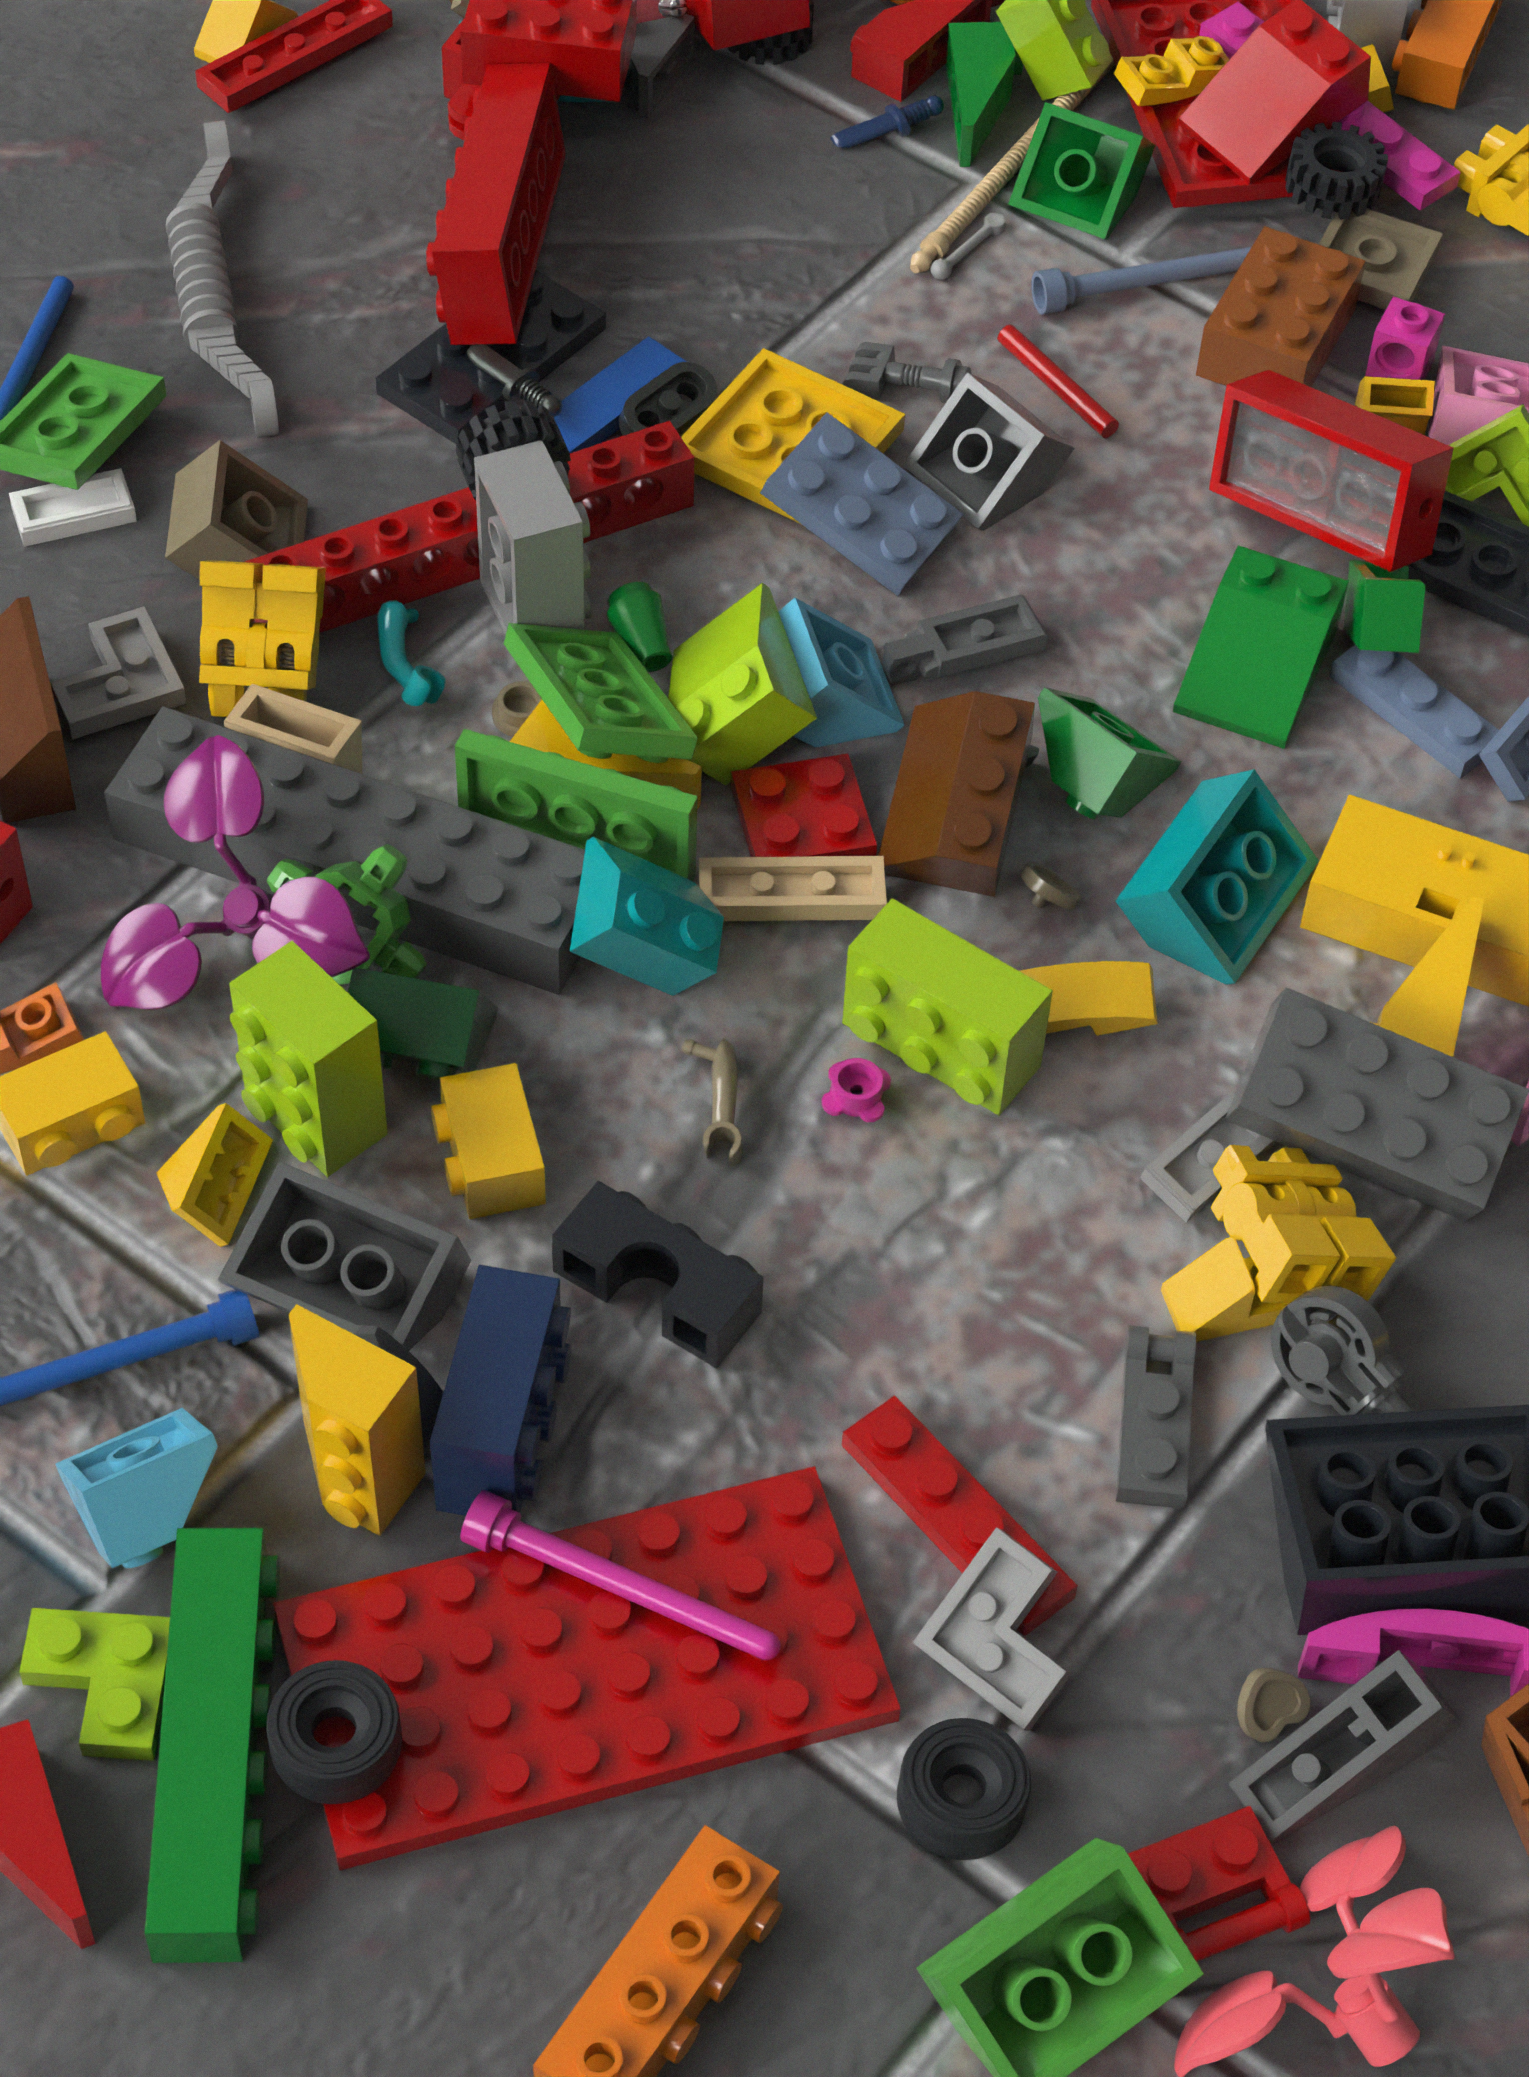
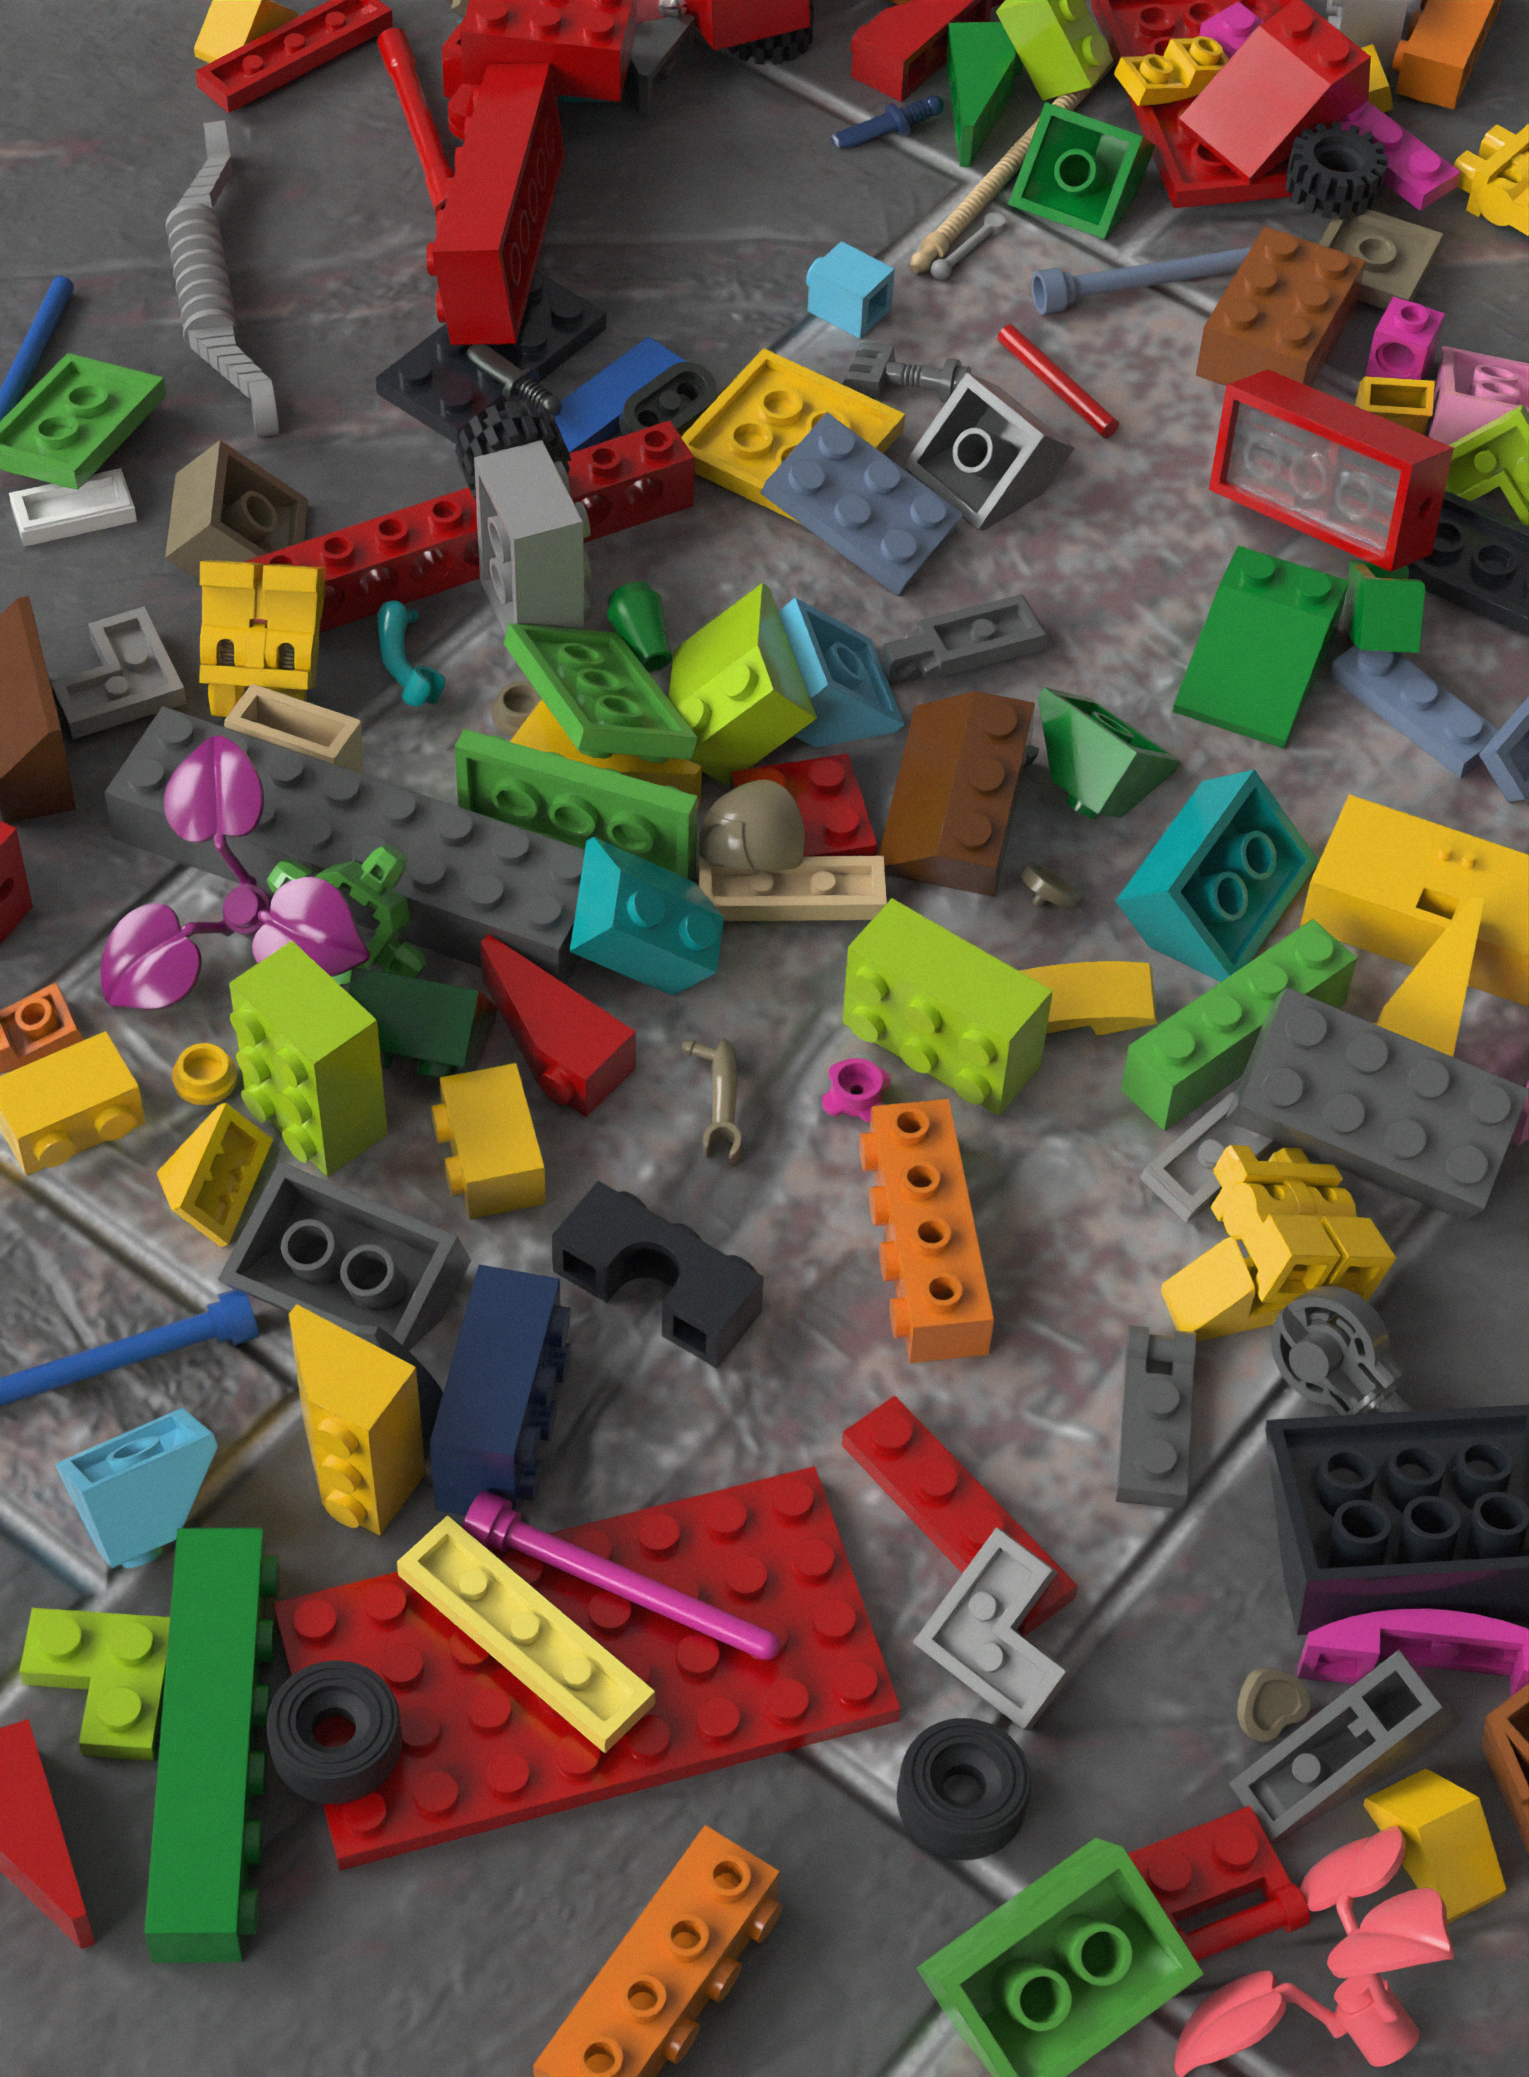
none -> yellow plate [172,1043,237,1105]
none -> red piece [377,28,455,215]
none -> light yellow plate [397,1515,655,1753]
none -> red slope [481,934,636,1117]
none -> dark tan helmet [698,780,805,871]
none -> medium azure brick [806,241,895,339]
none -> orange brick [859,1099,994,1363]
none -> bright green brick [1121,919,1357,1131]
none -> yellow slope [1363,1768,1507,1924]

